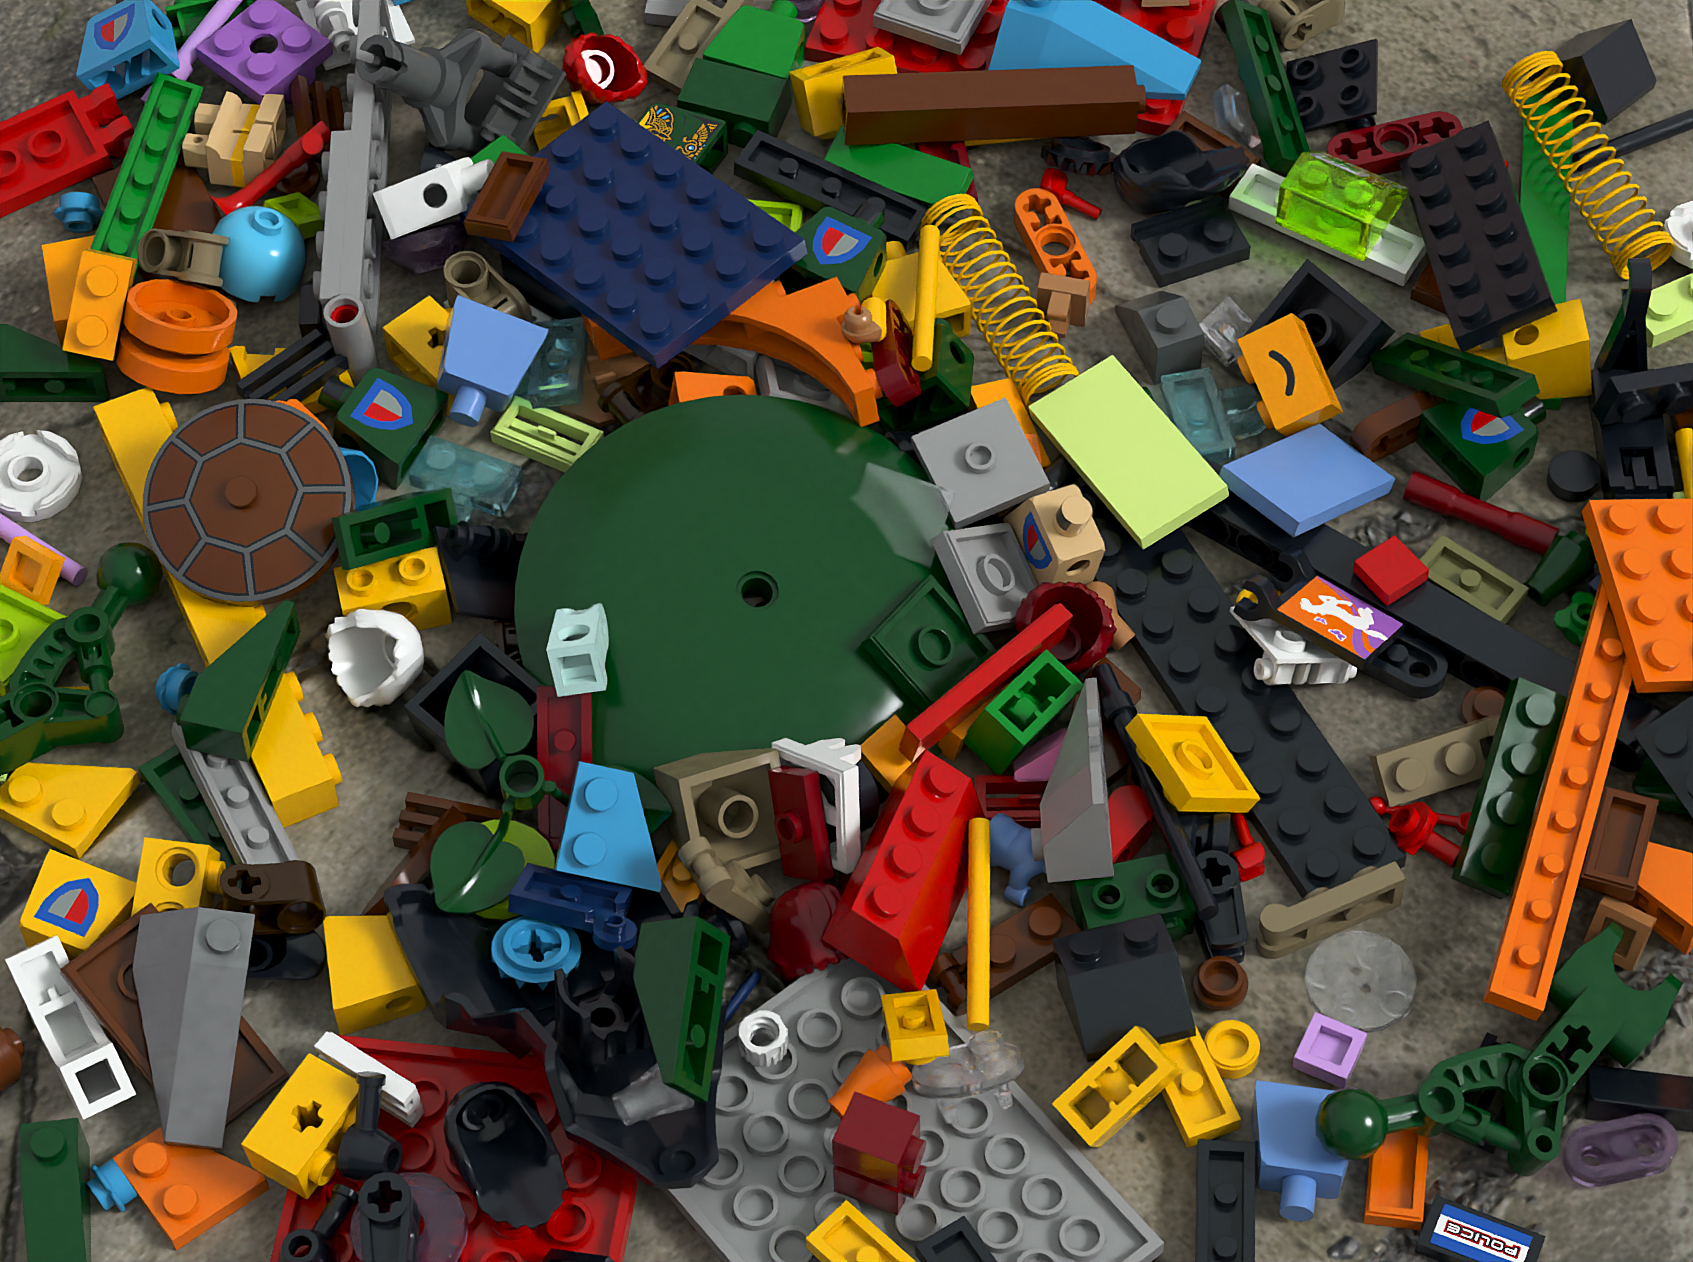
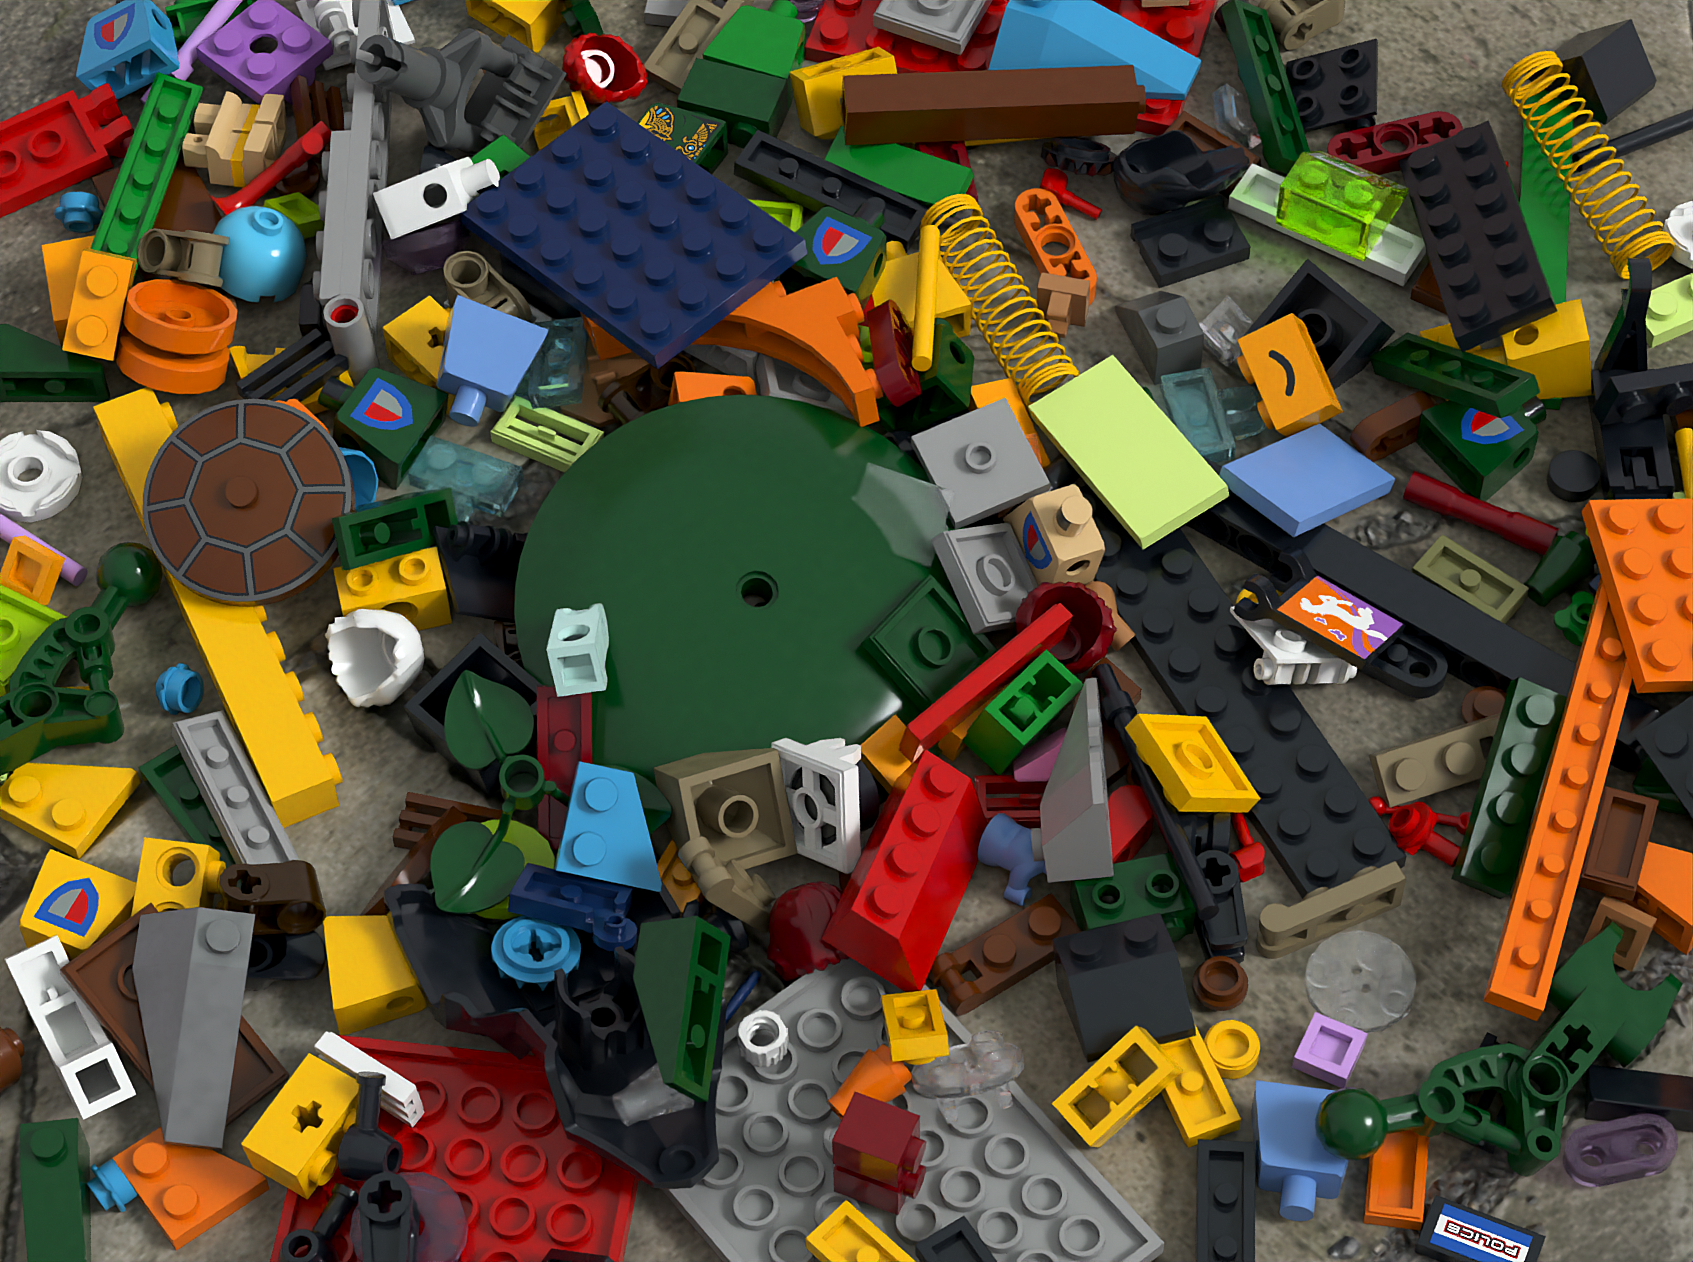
dark green slope [176,600,301,762] -> none
black hair [443,1081,569,1230] -> none
reddish brown tile [464,151,550,242] -> none
dark red plate [768,766,834,882] -> none
medium nougat arm [841,297,887,343] -> none
yellow bar [967,818,990,1032] -> none
red tile [1353,535,1429,606] -> none

